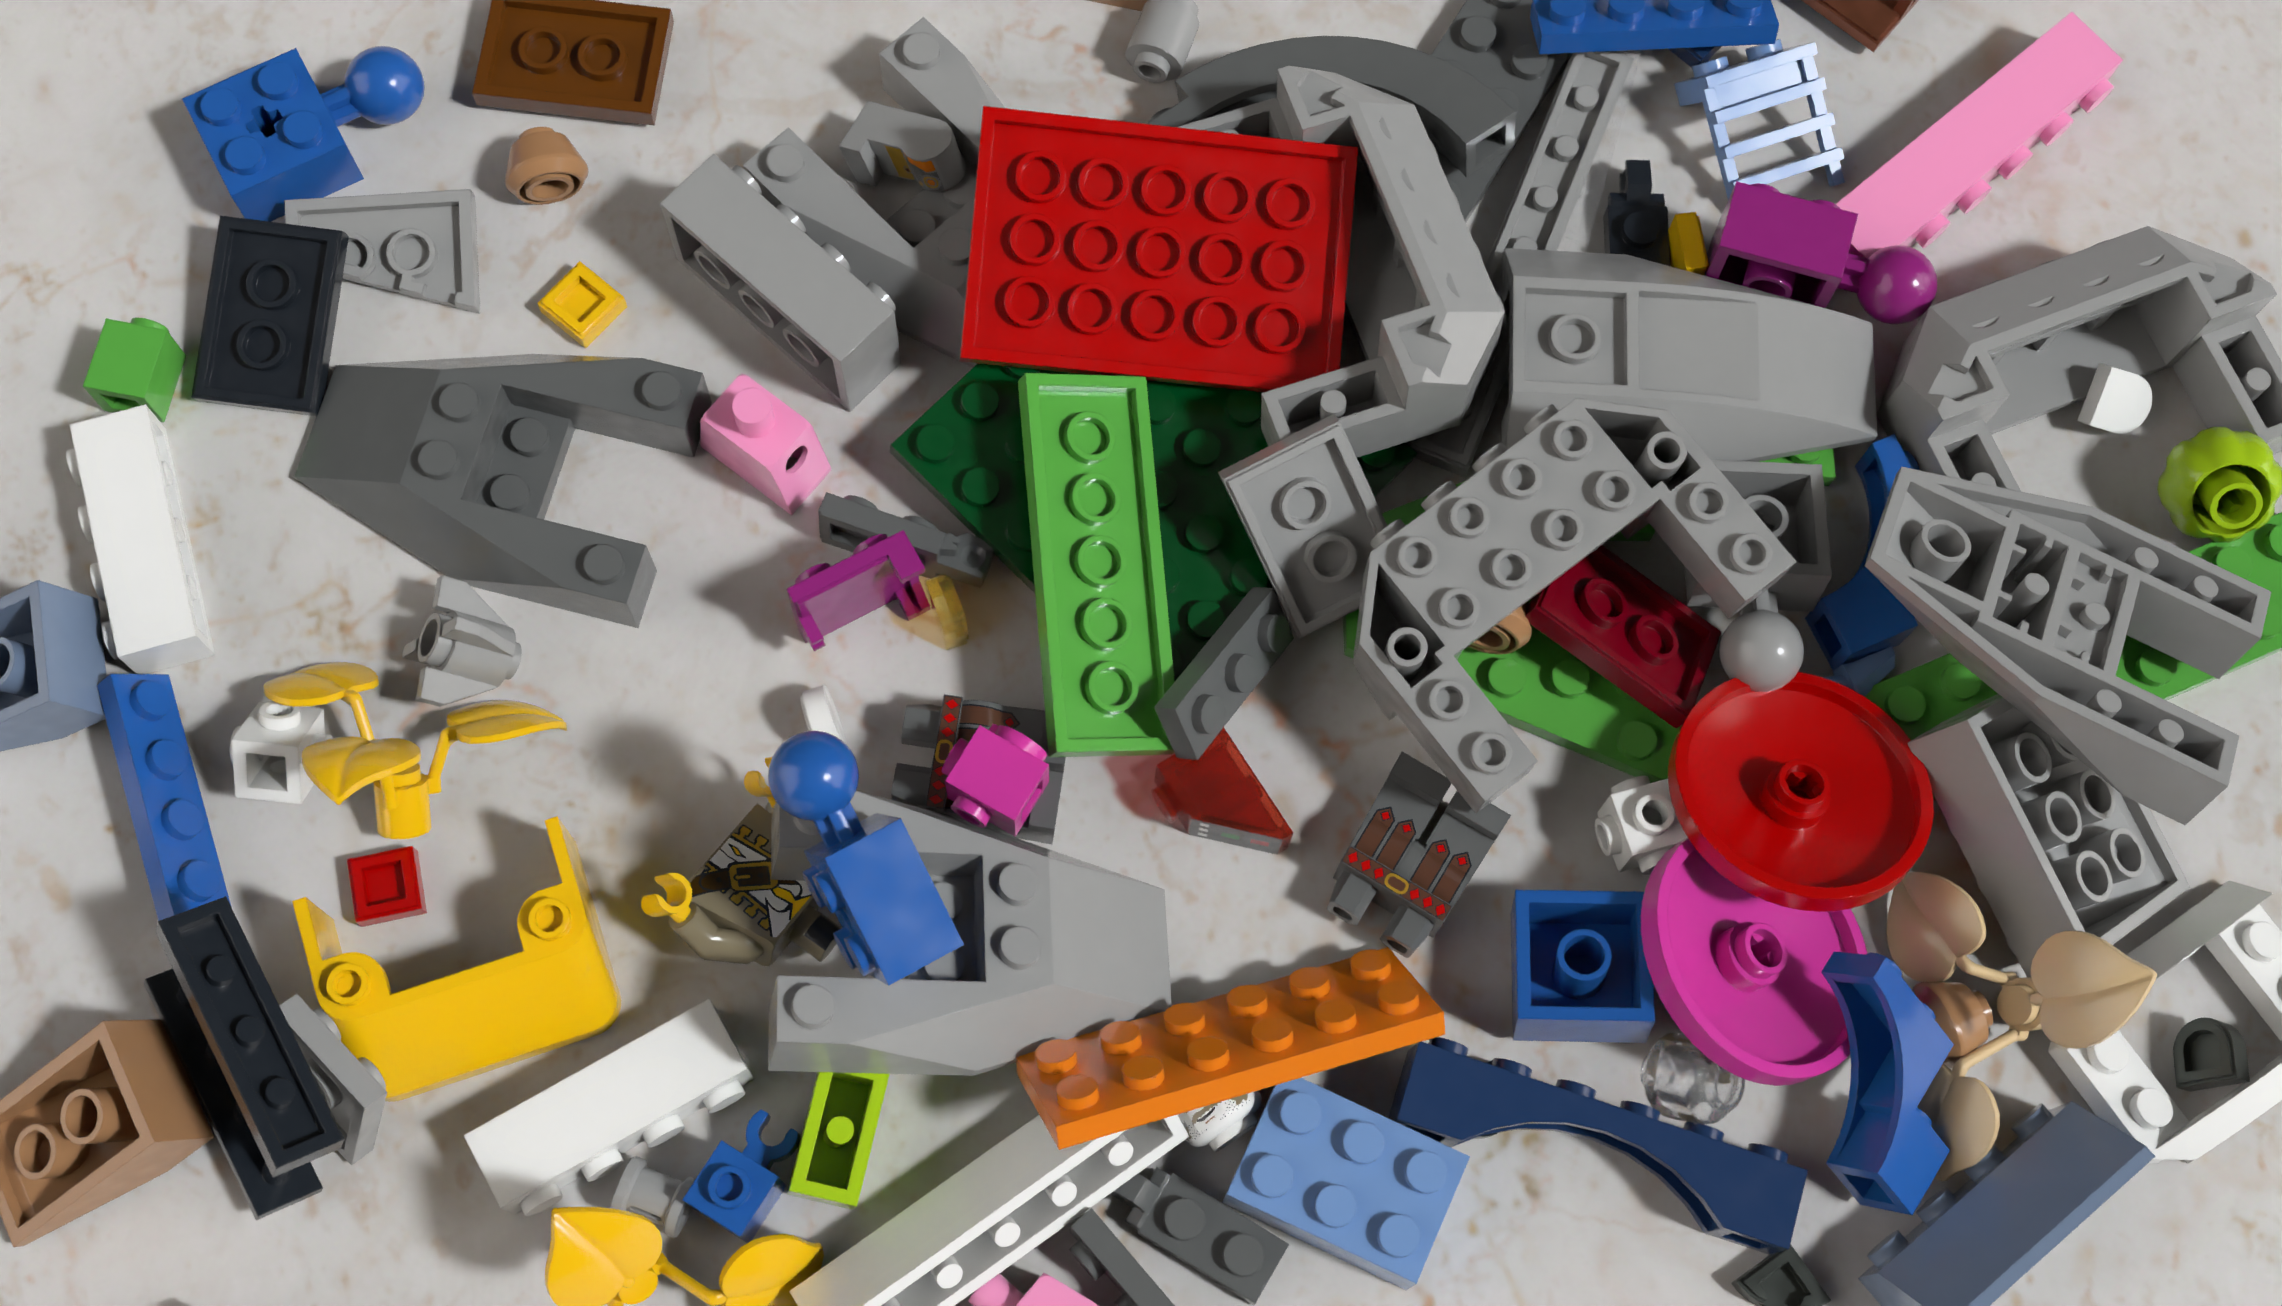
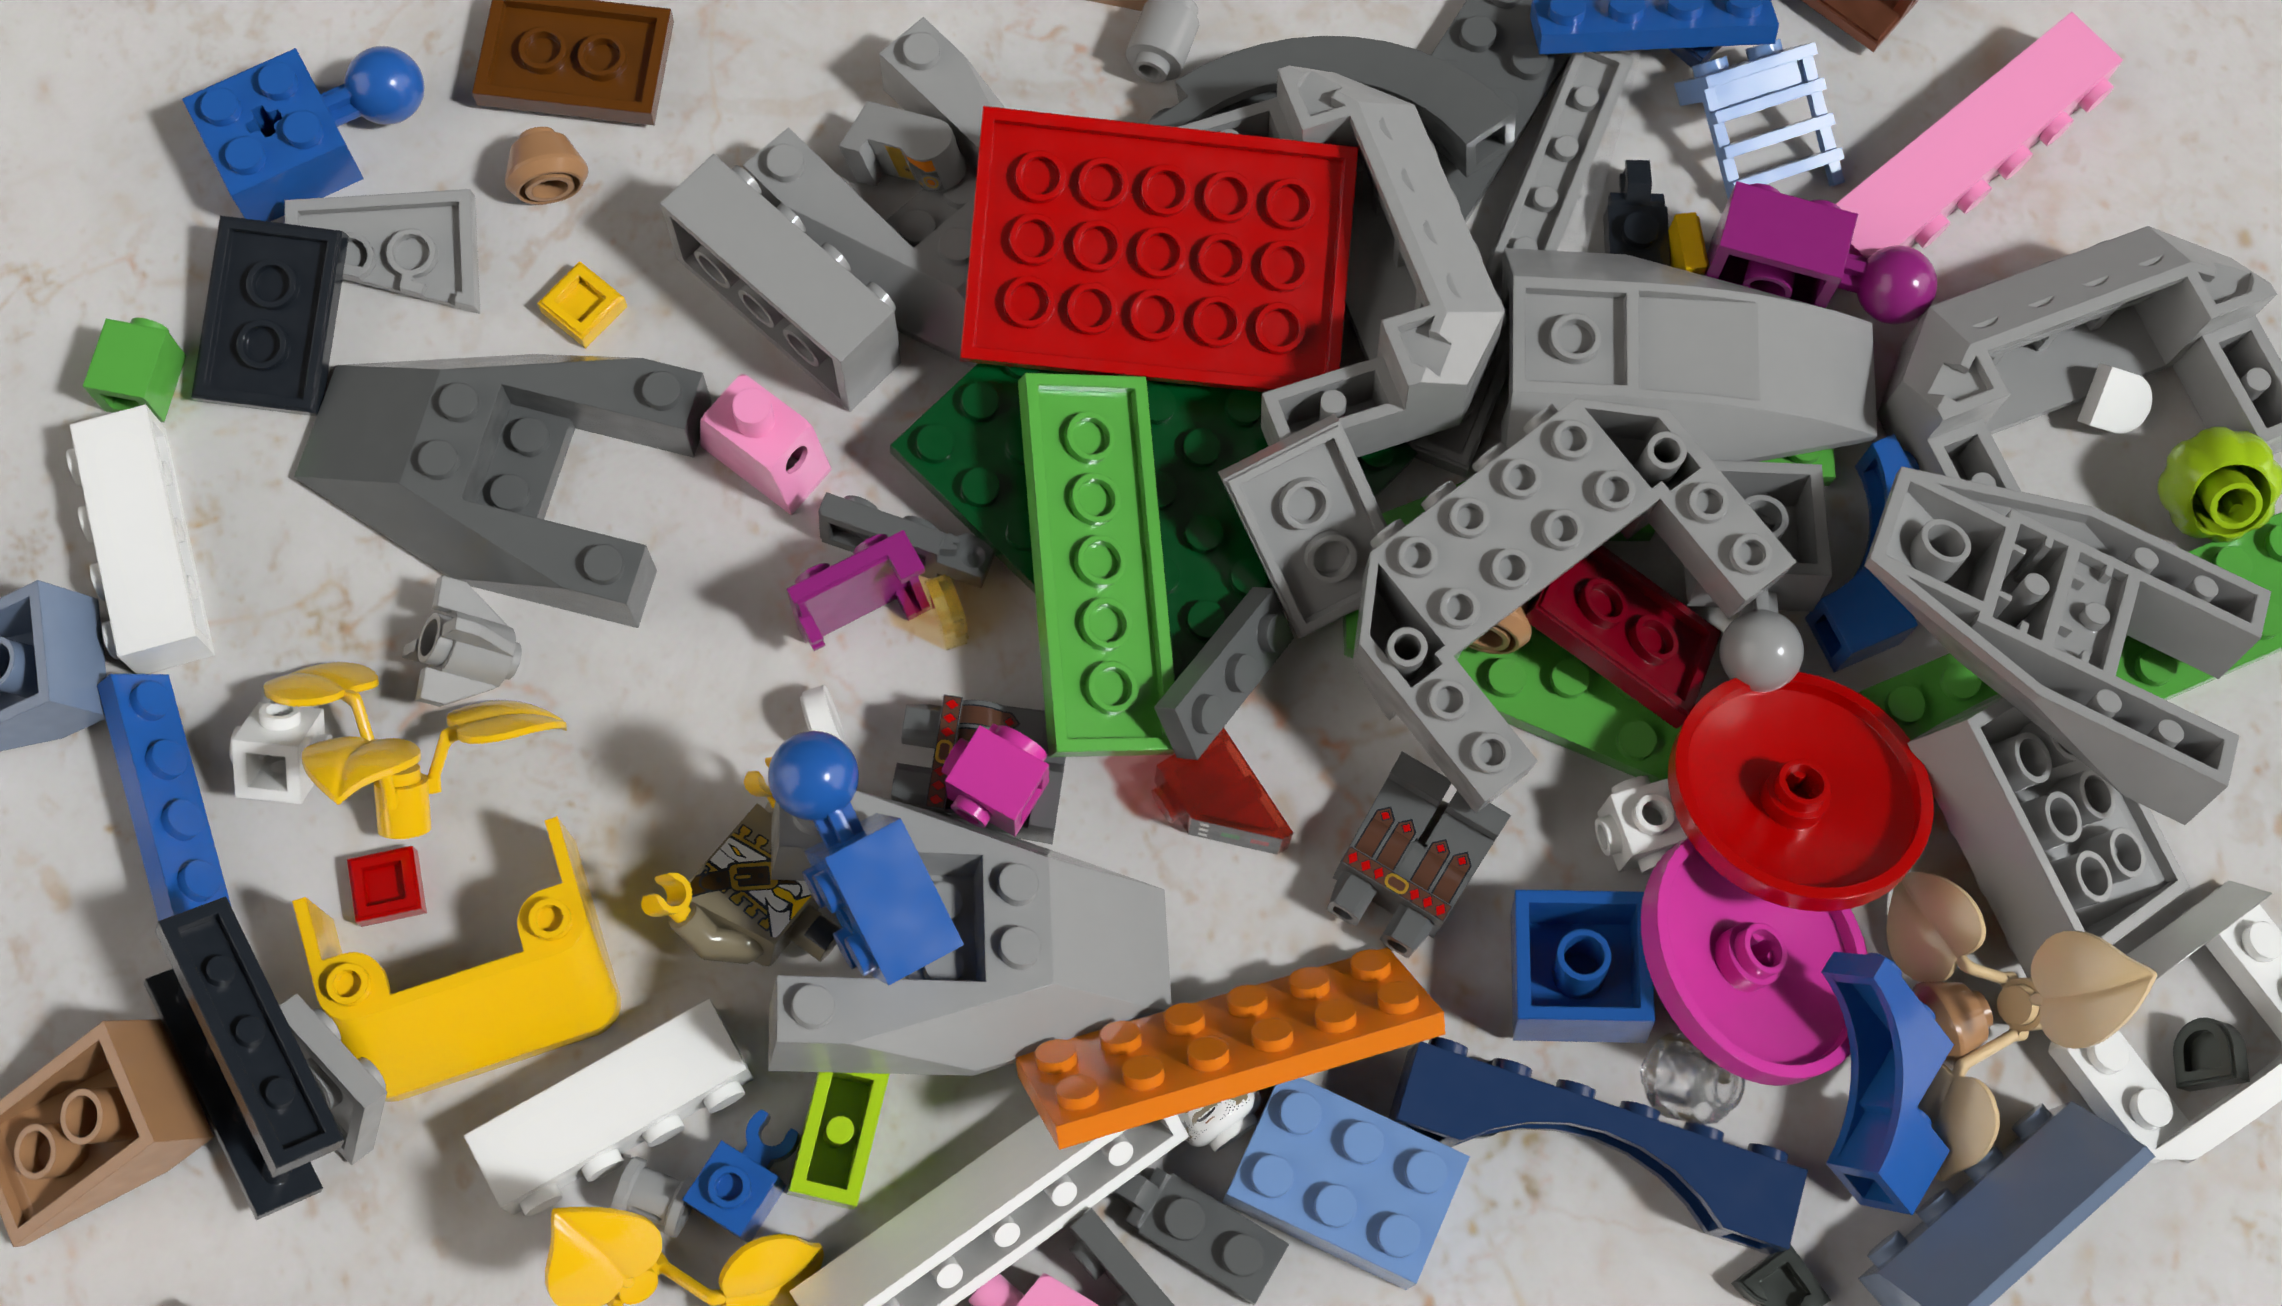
medium blue bar [1823,646,1895,697] -> none

